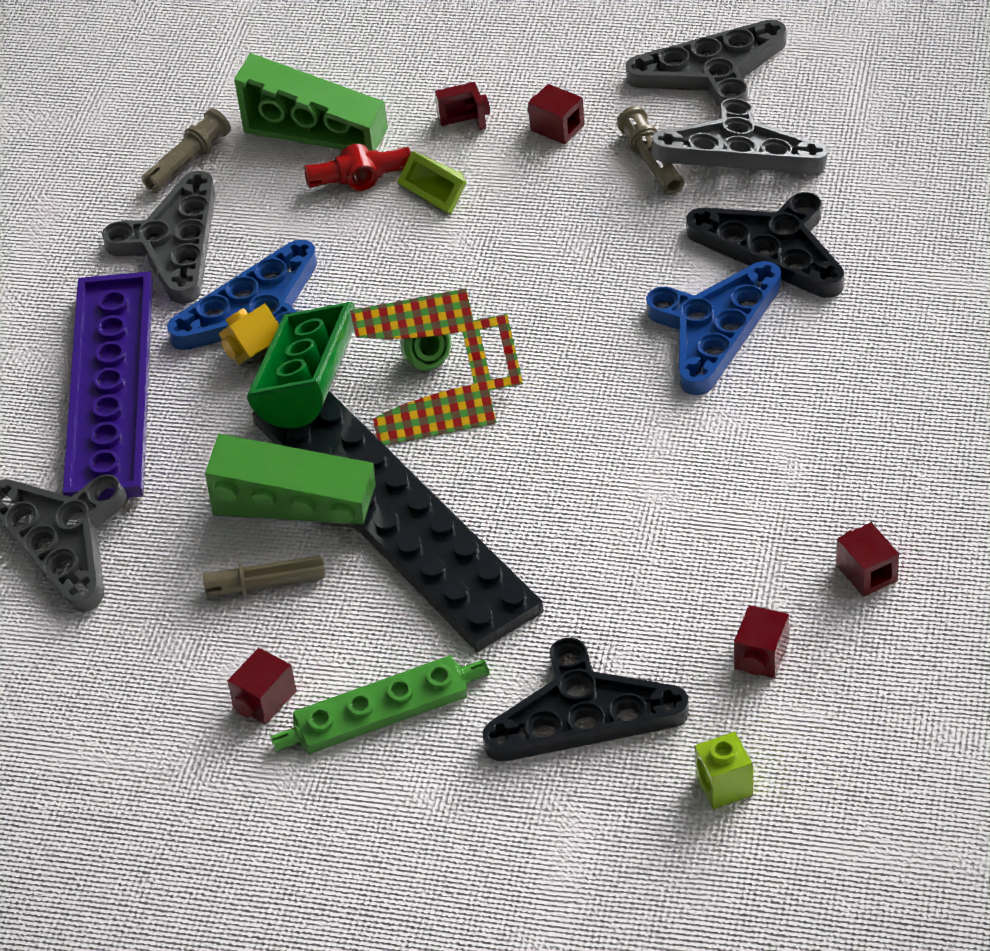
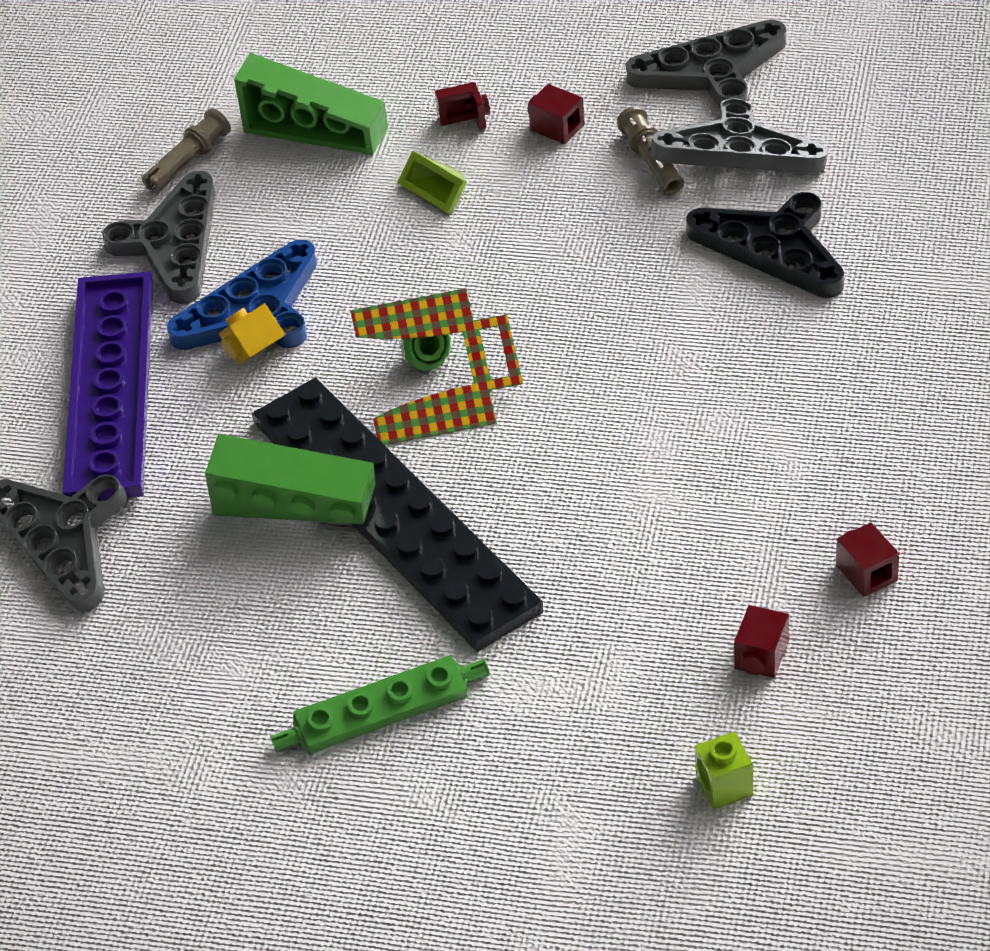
dark tan axle [202,556,325,599] -> none
dark red brick [227,647,297,725] -> none
green brick [246,302,355,428] -> none
red pin [304,144,411,191] -> none
black beam [483,637,689,762] -> none
blue beam [646,261,781,395] -> none

